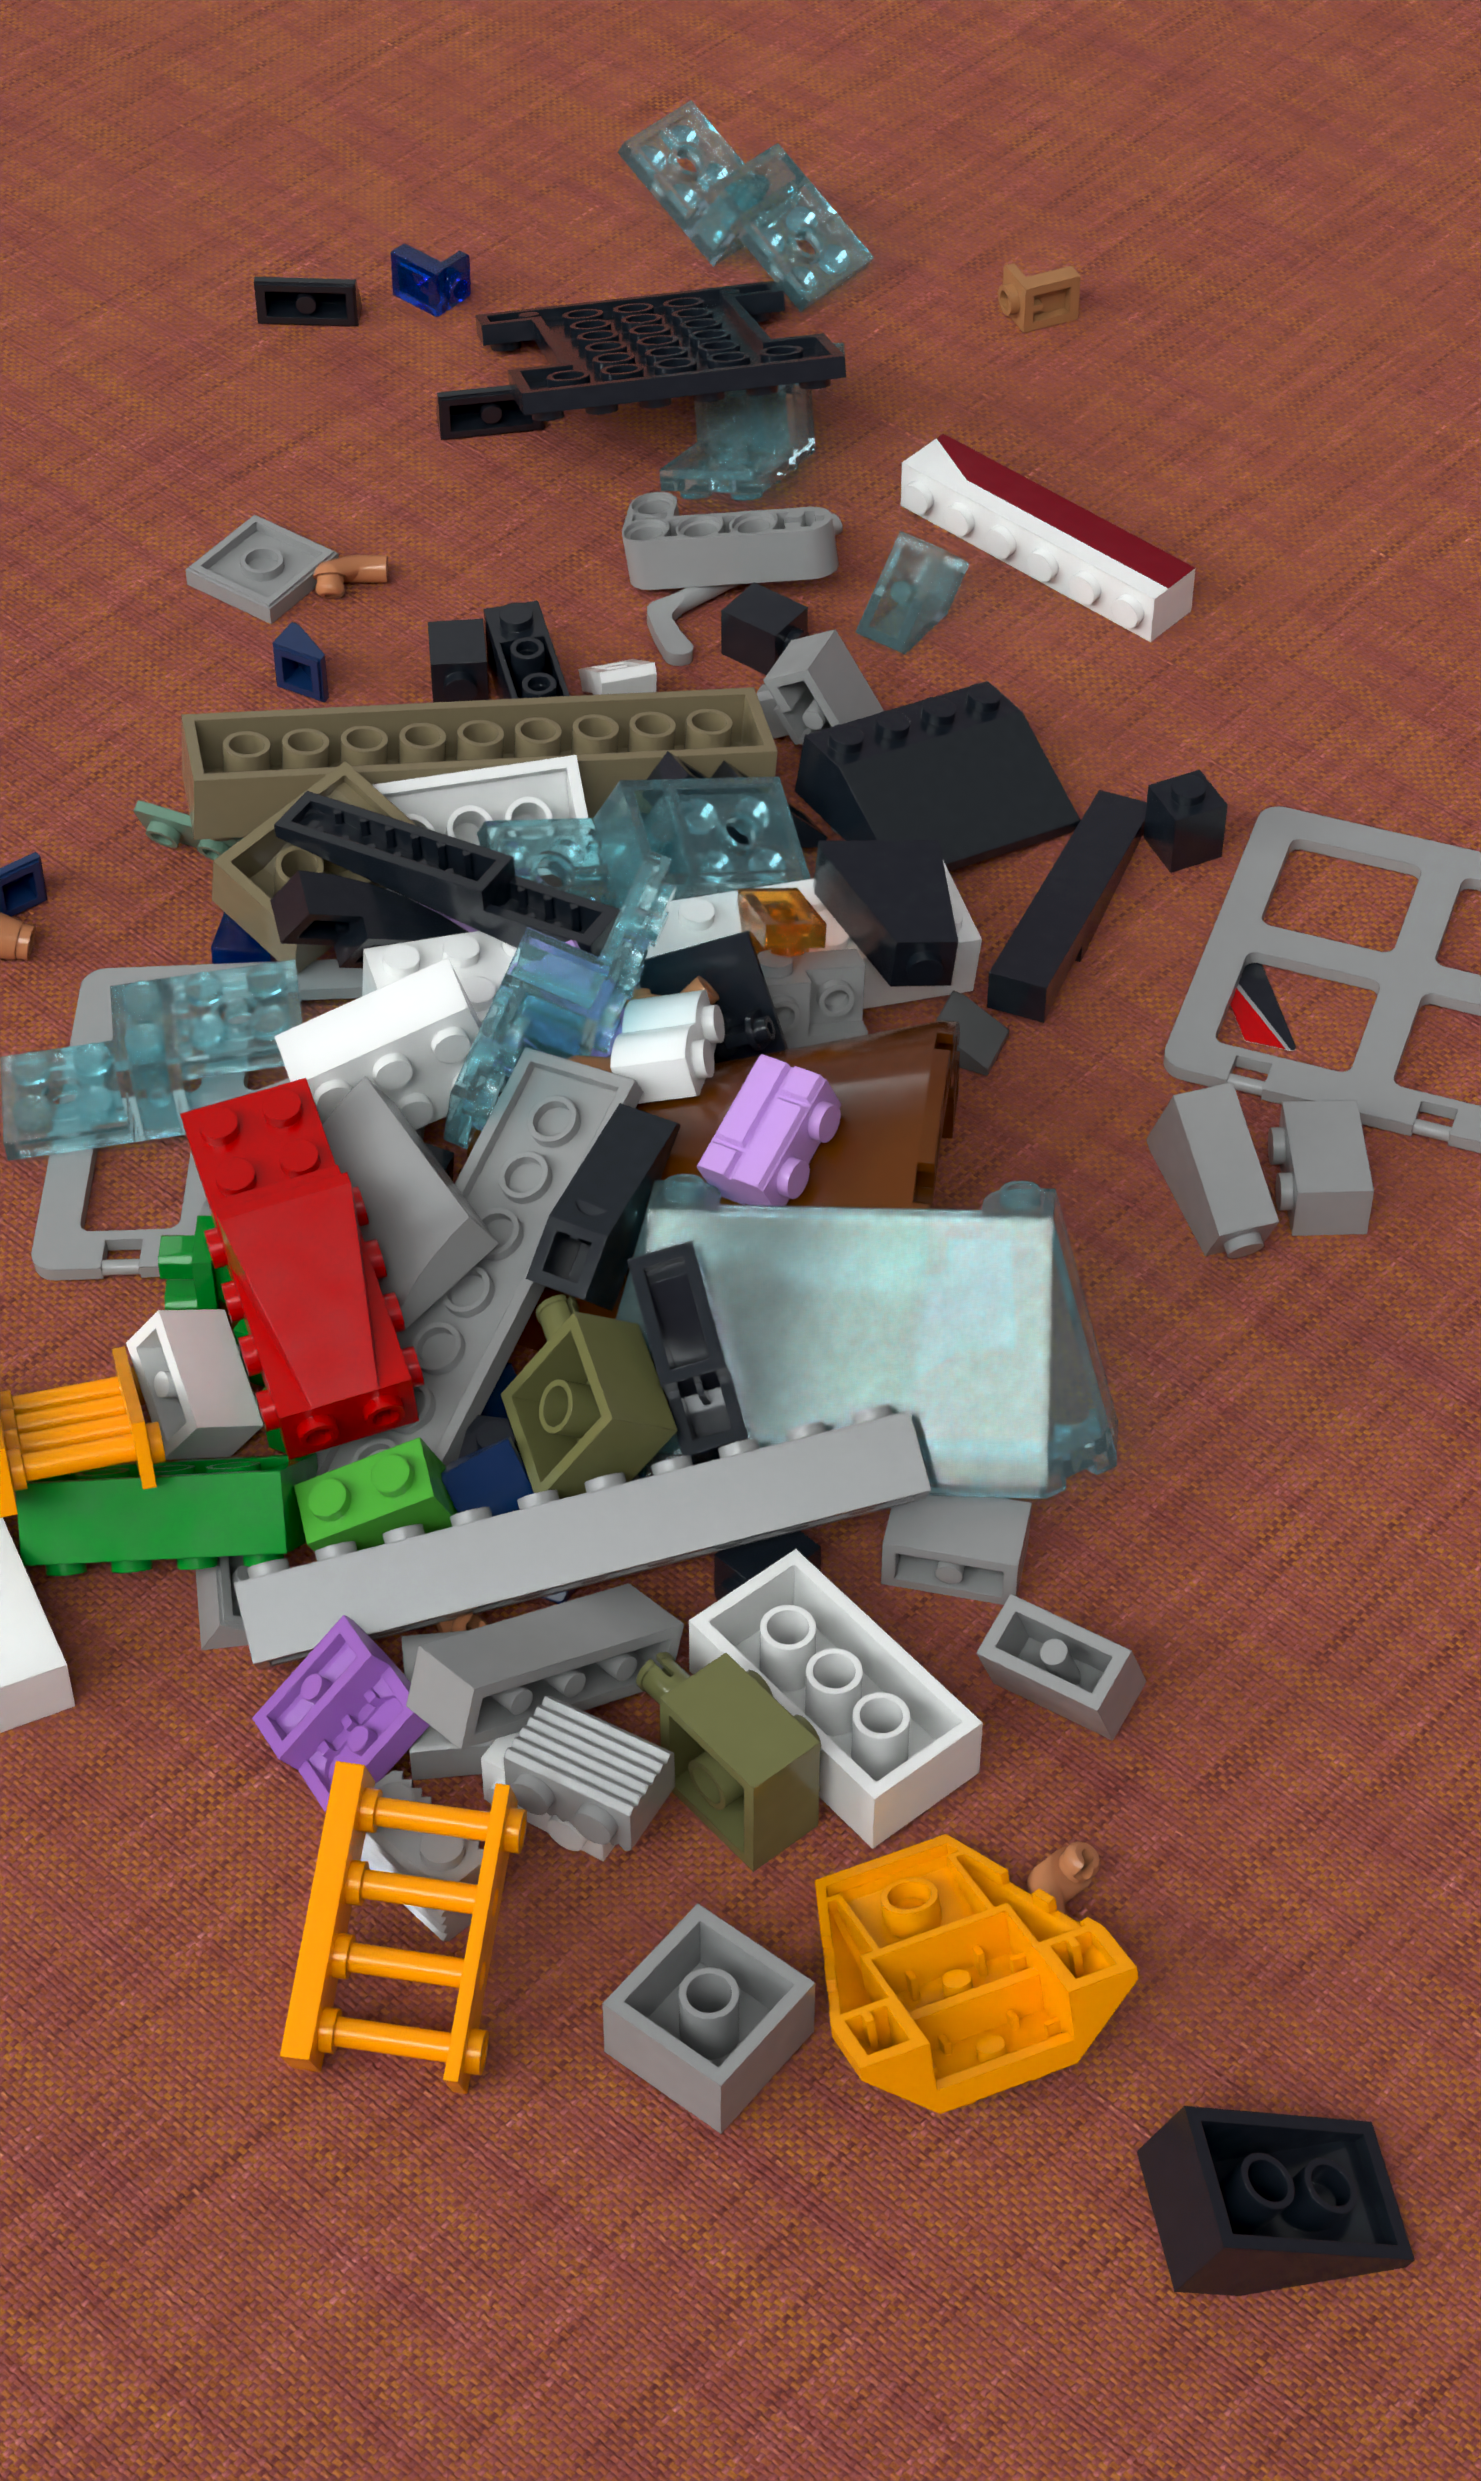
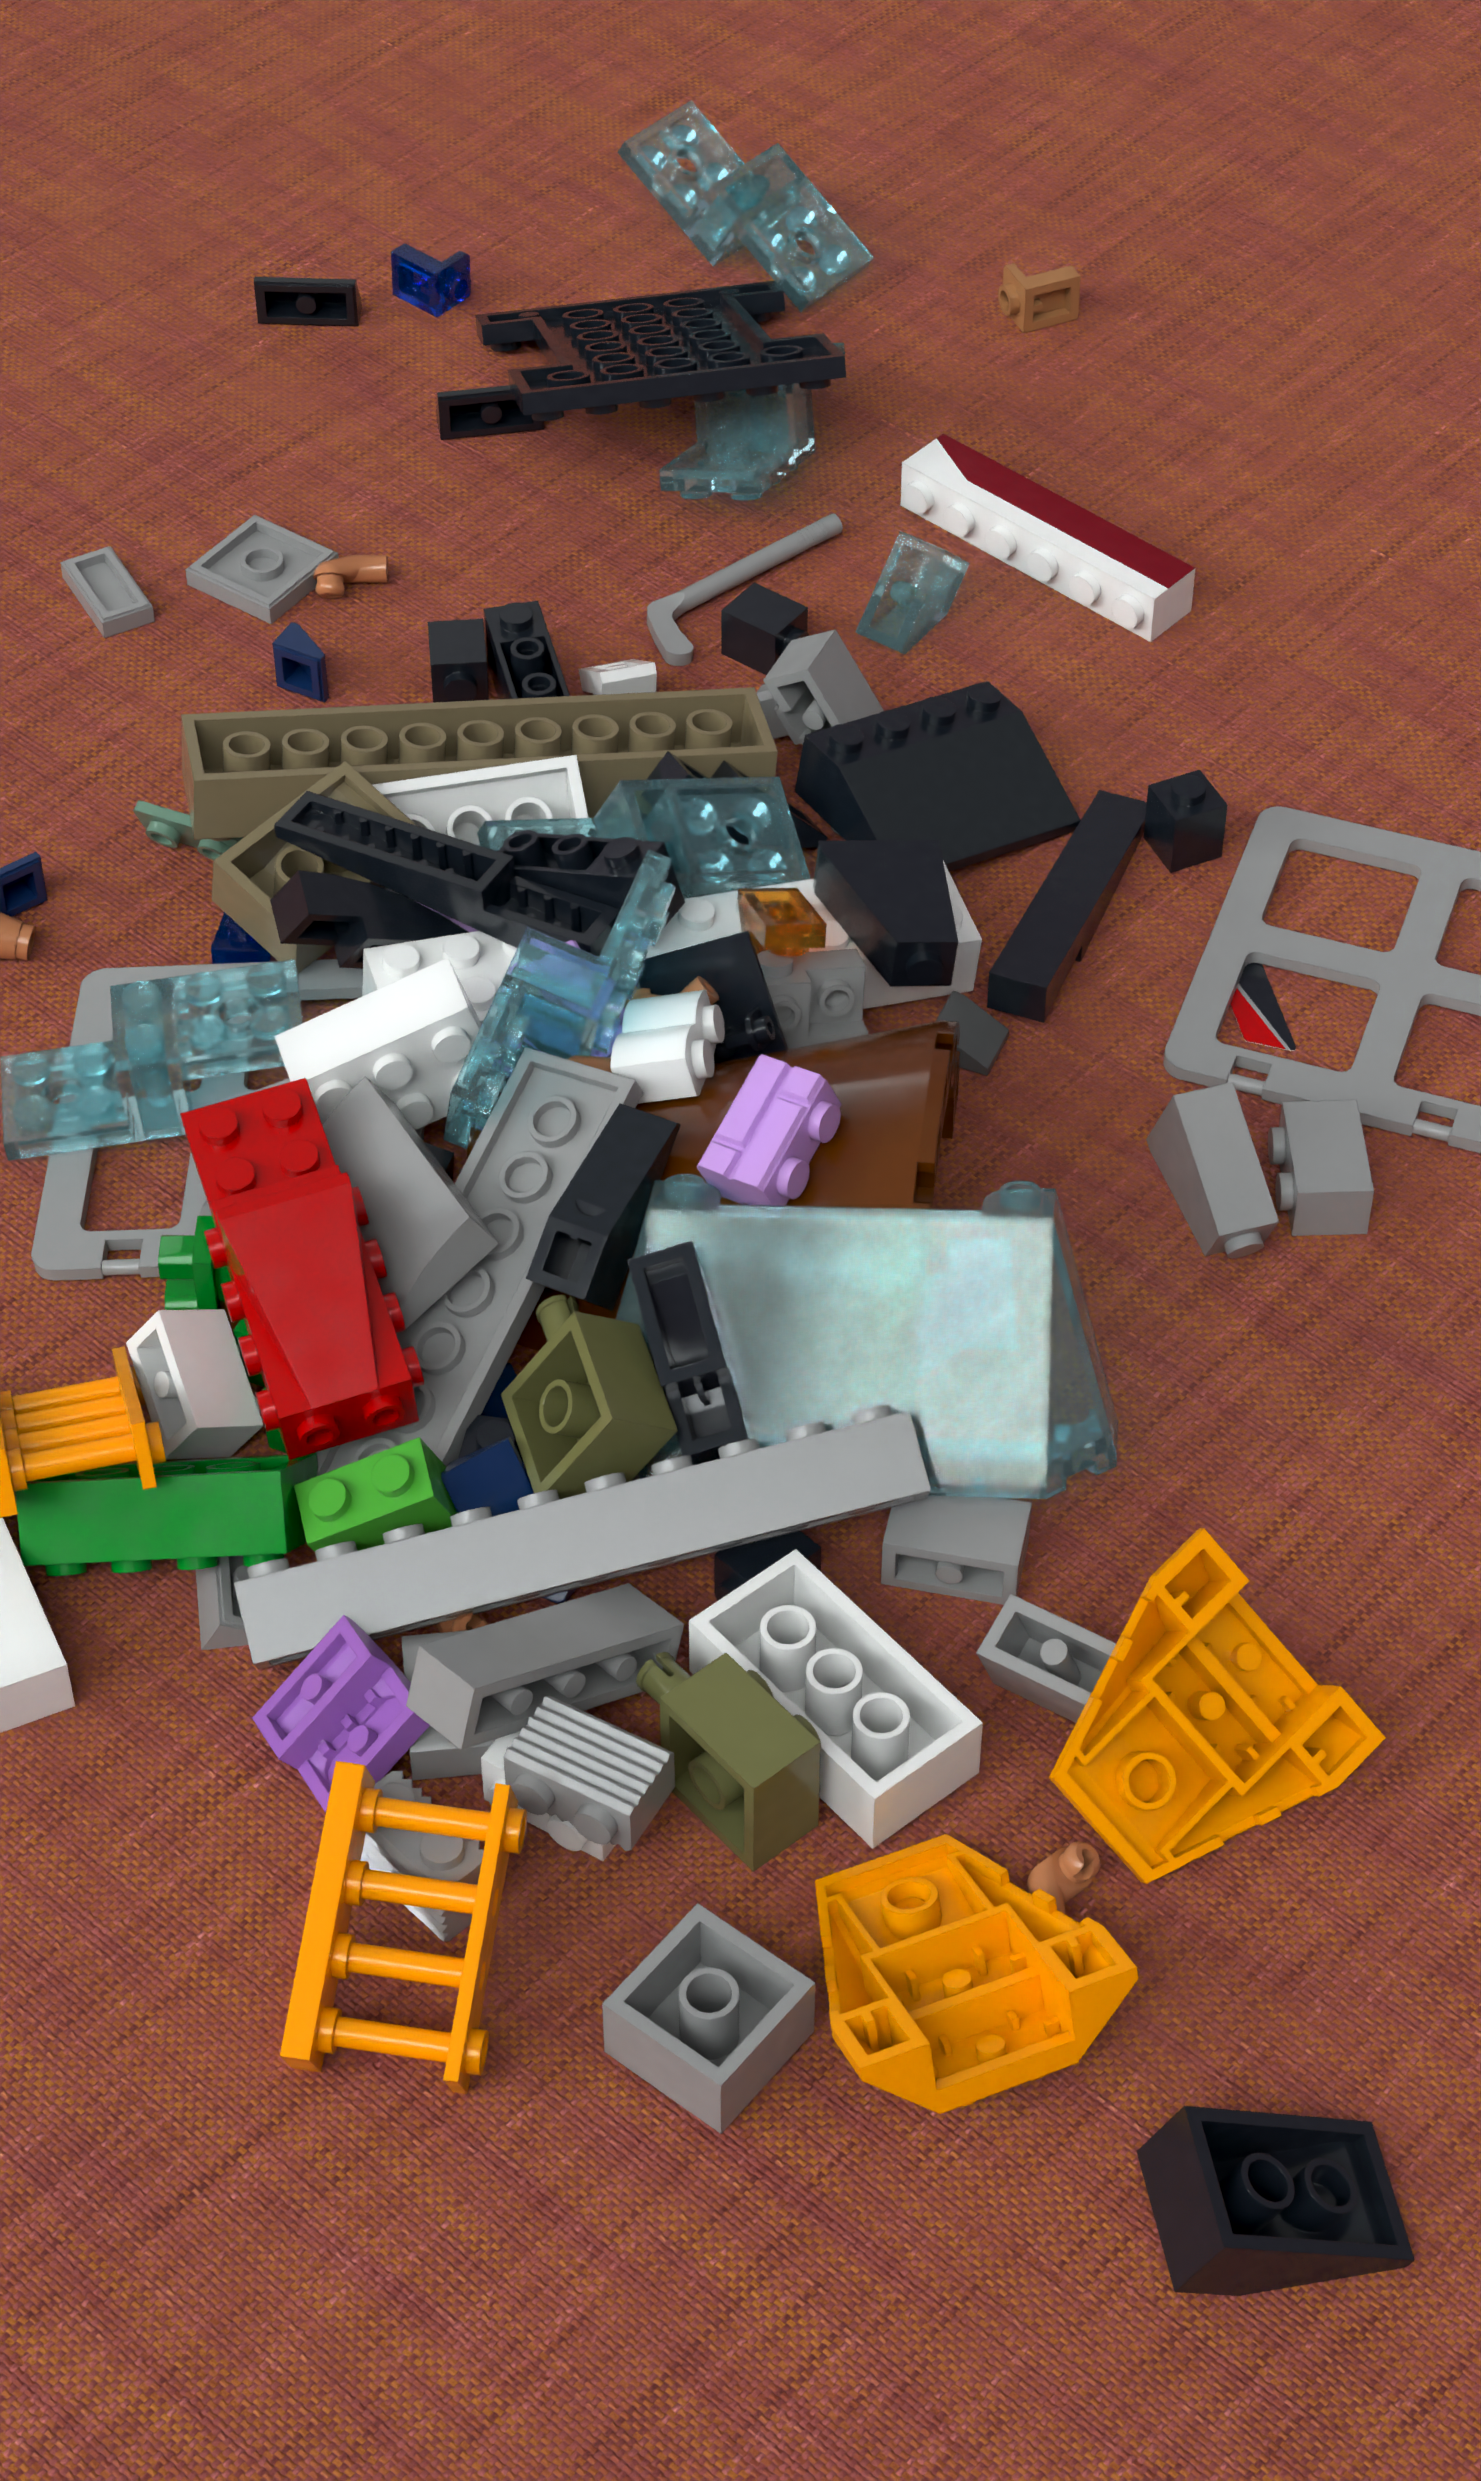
light grey beam [622,492,839,590] -> none
none -> light grey tile [60,546,155,638]
none -> black slope [498,830,685,938]
none -> light orange wedge [1049,1528,1386,1884]

